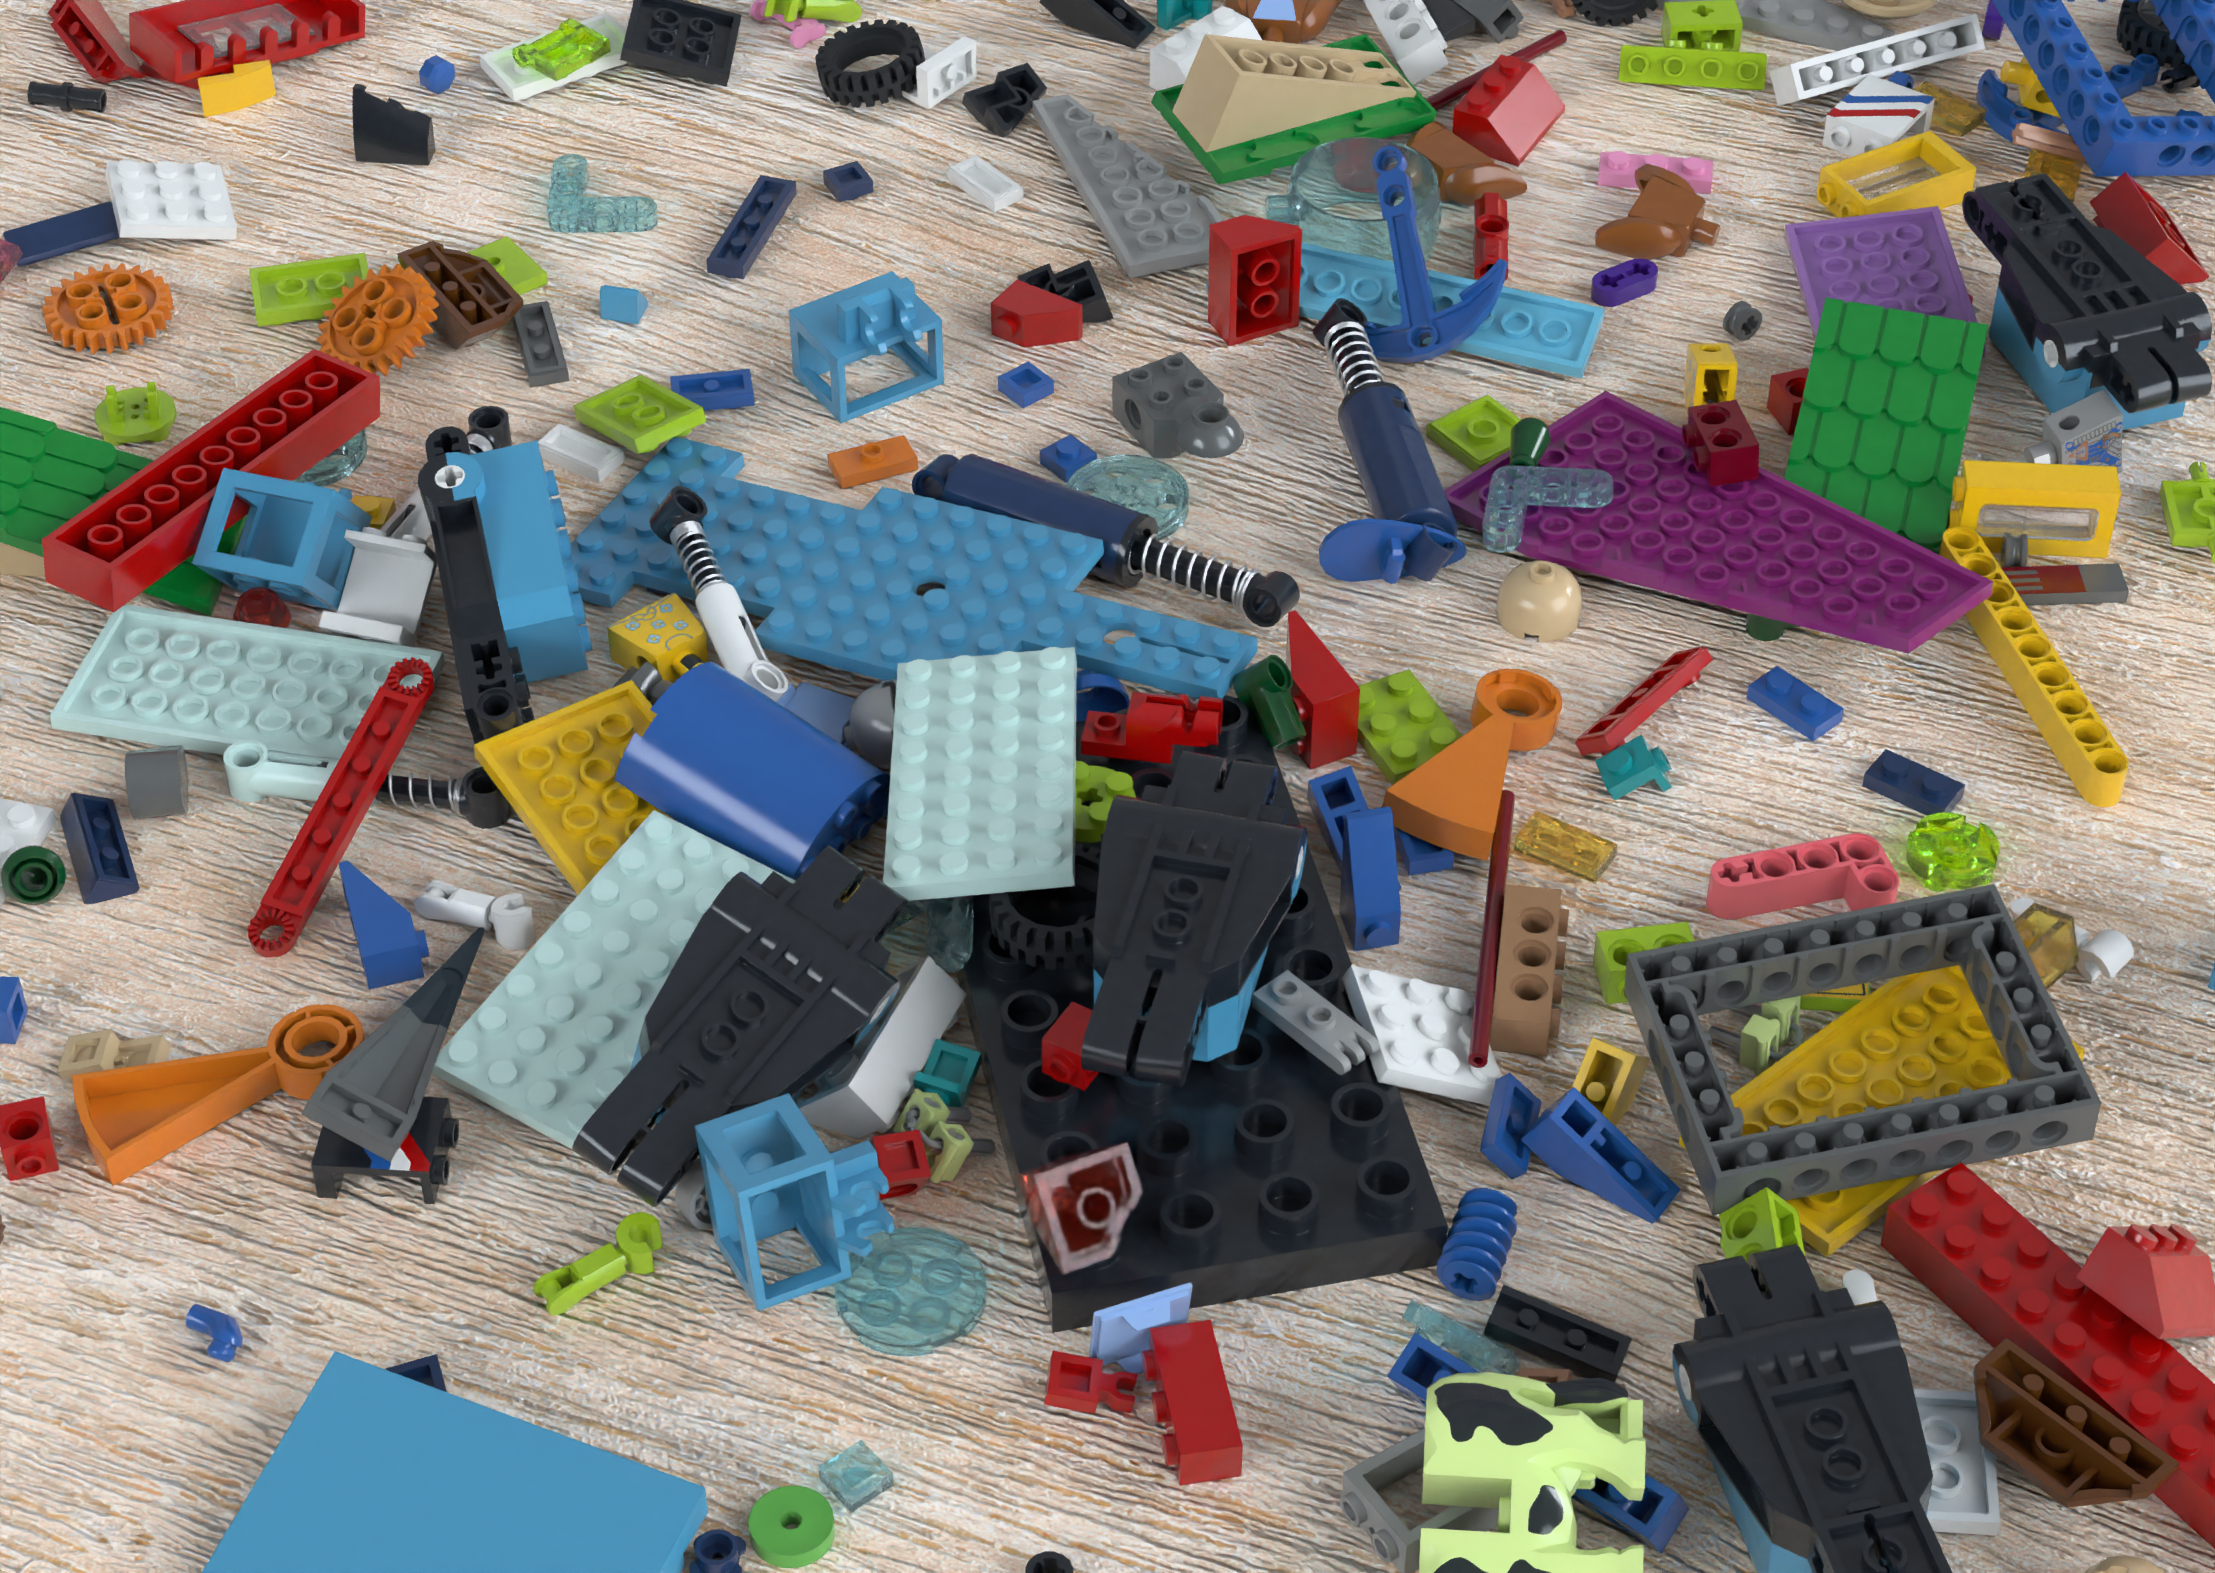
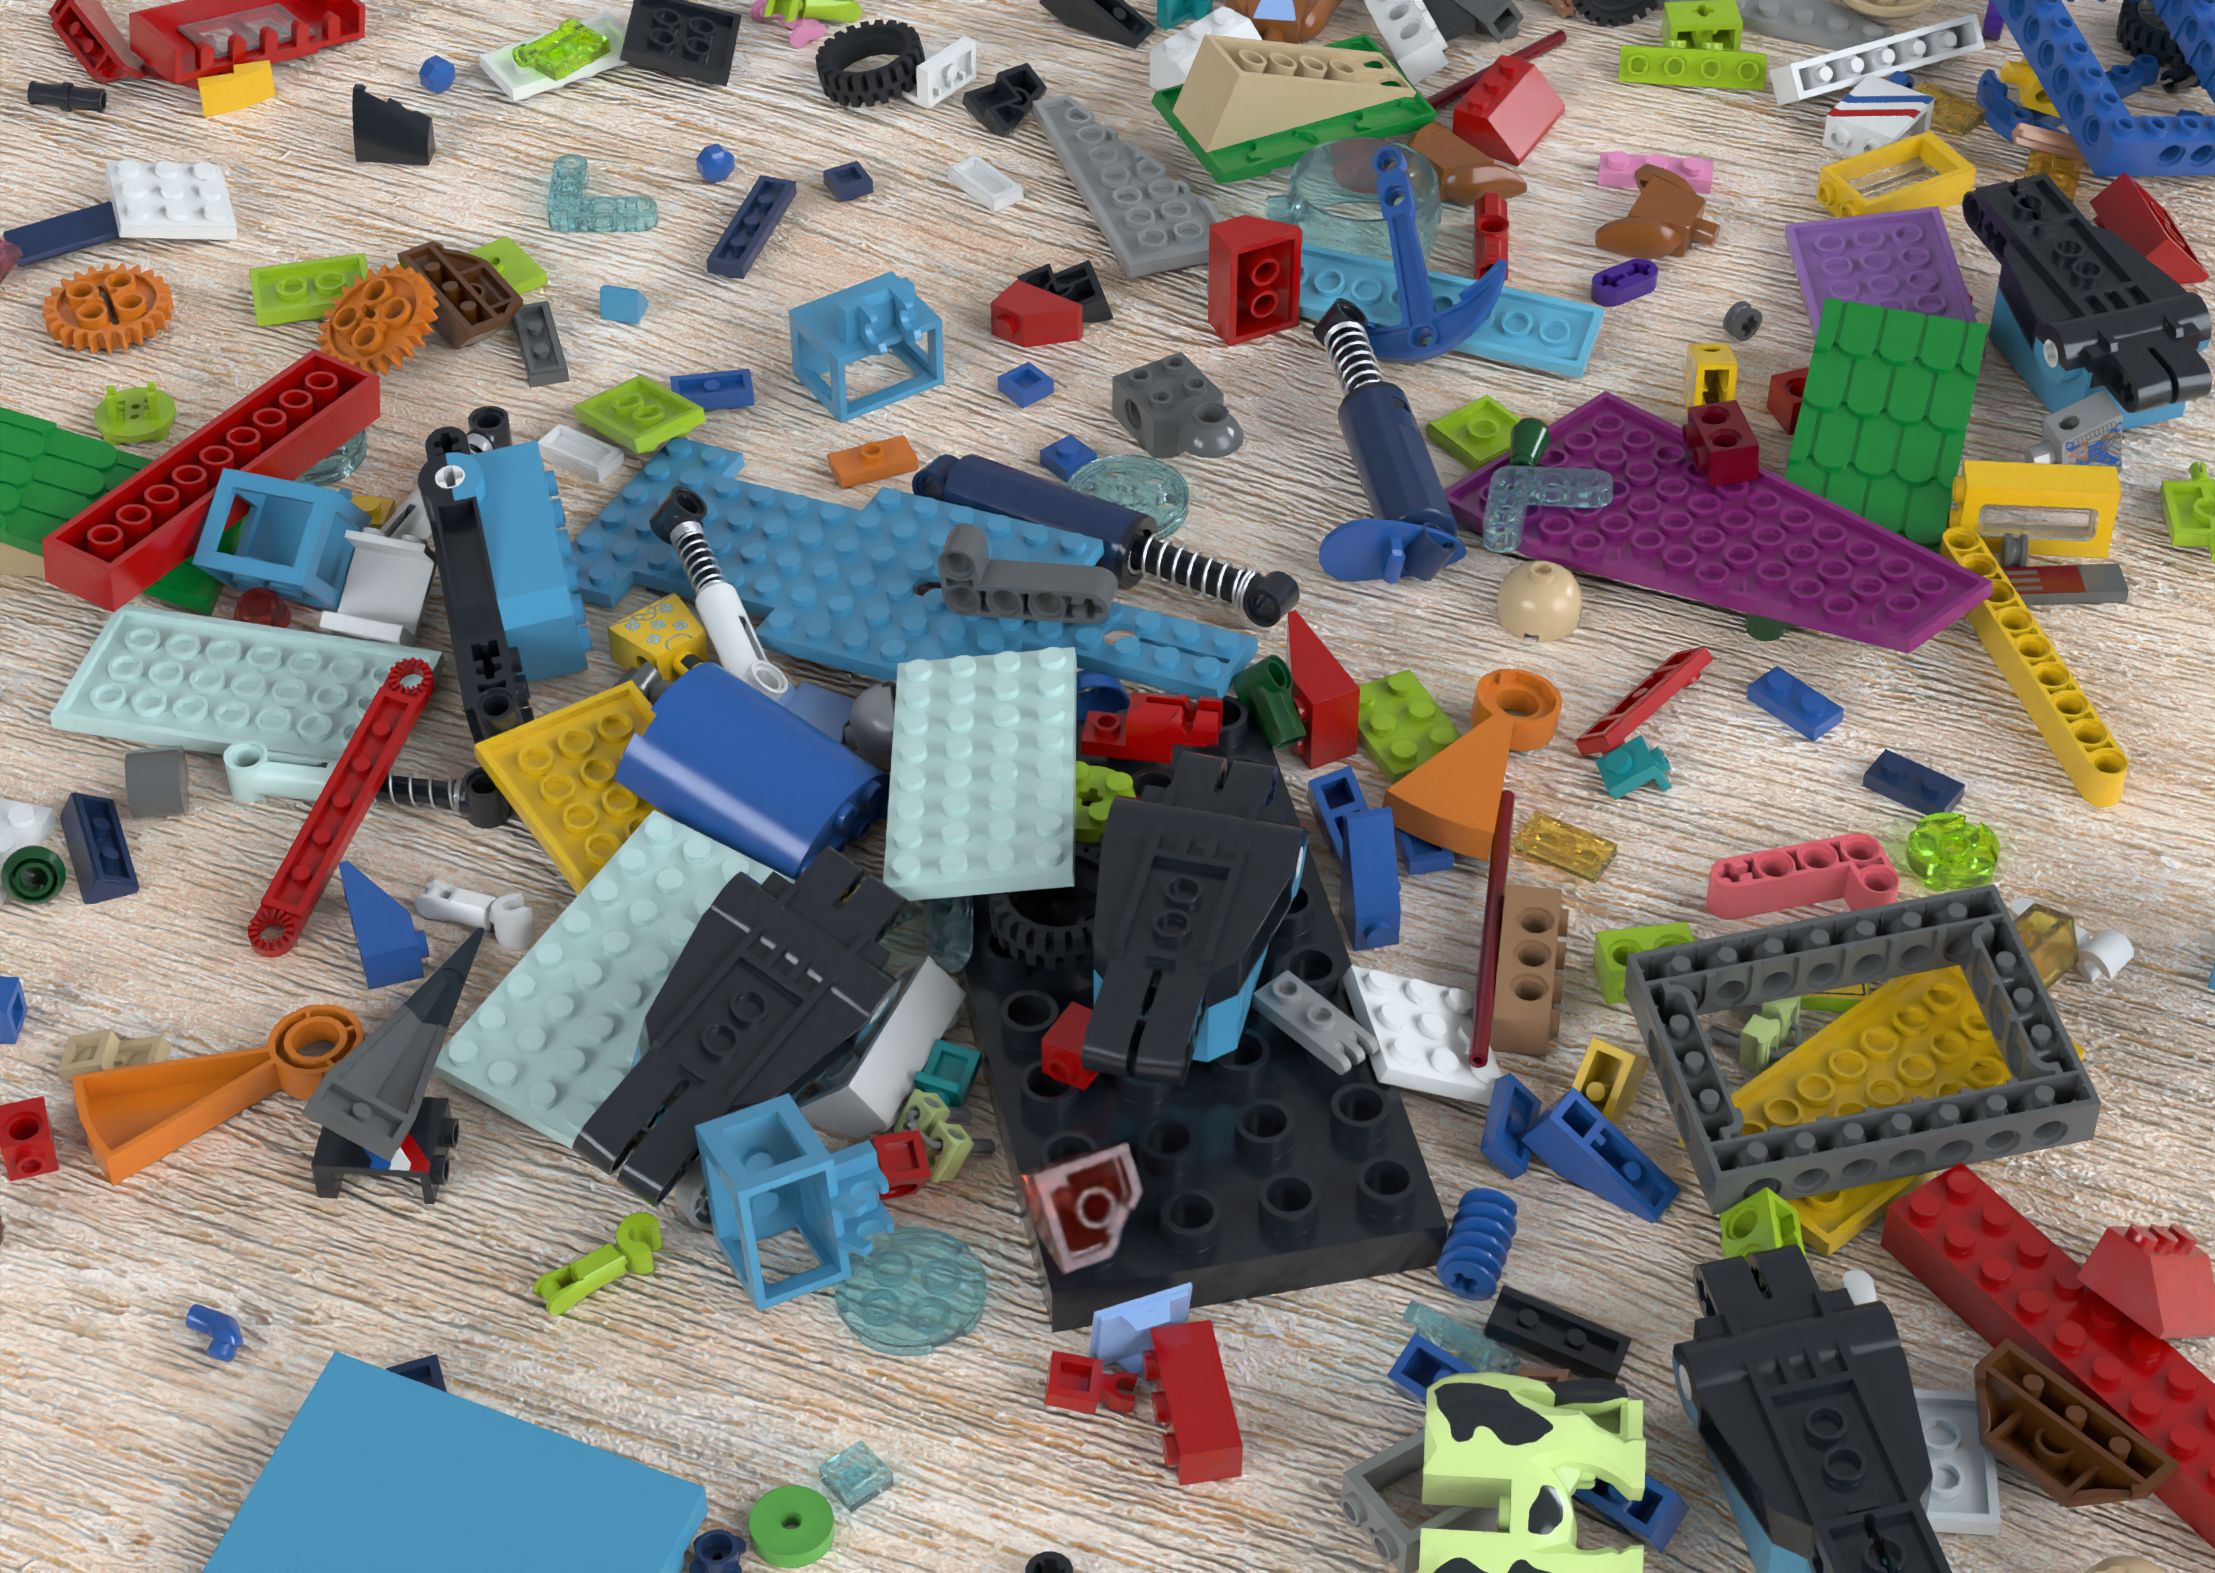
none -> blue tile [696,143,735,184]
none -> dark grey beam [938,523,1118,624]

